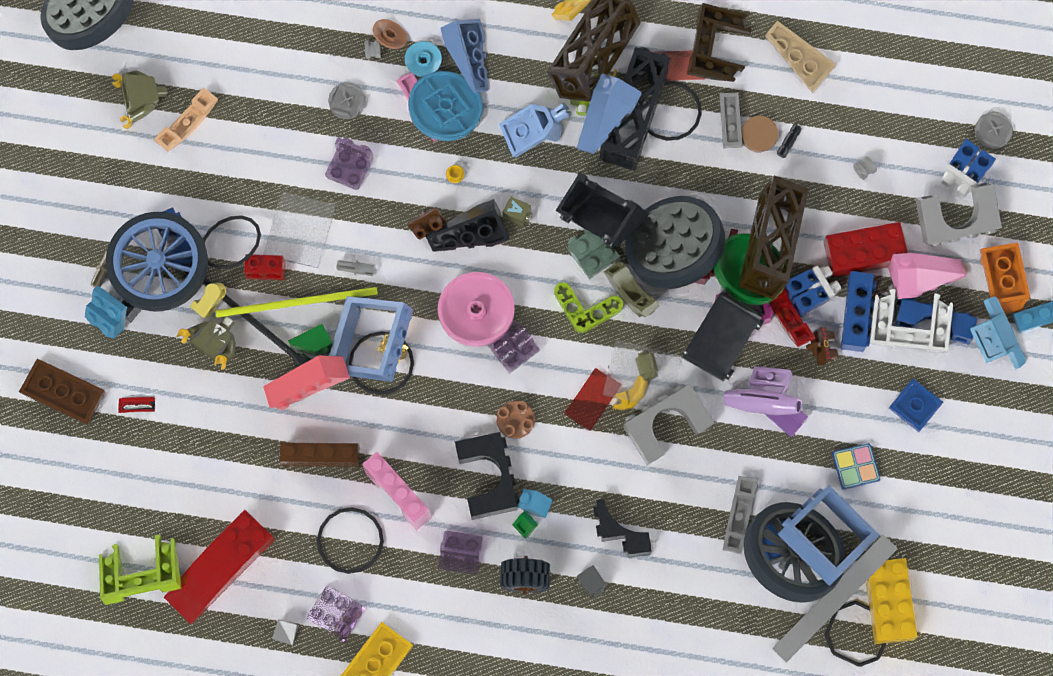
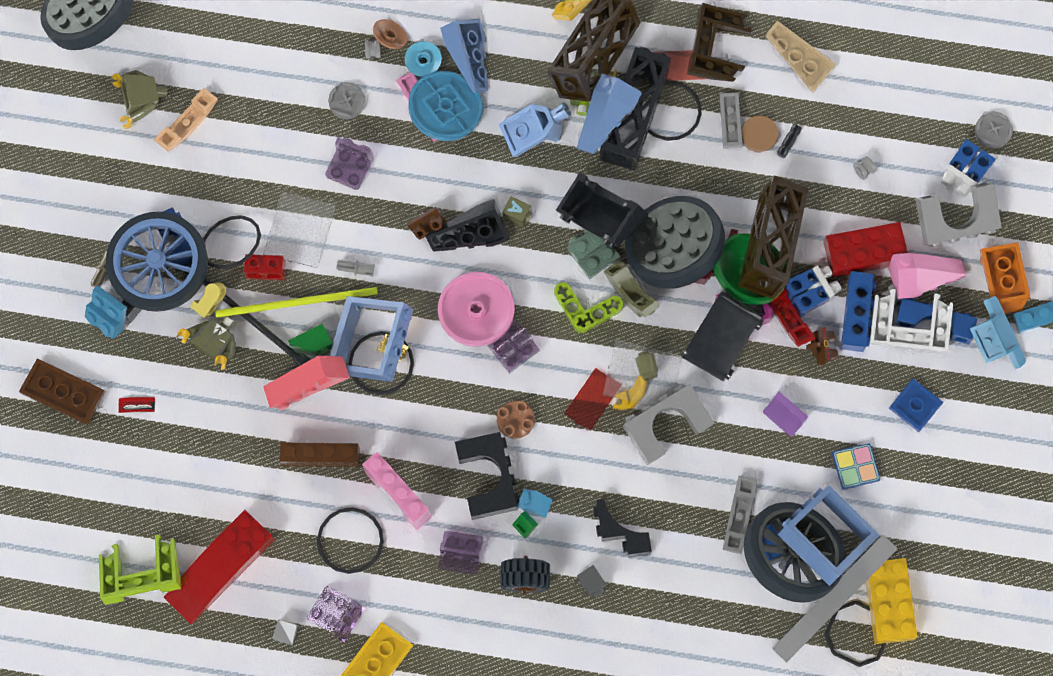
yellow plate [446,165,464,184] -> none
lavender plate [723,366,802,415] -> none

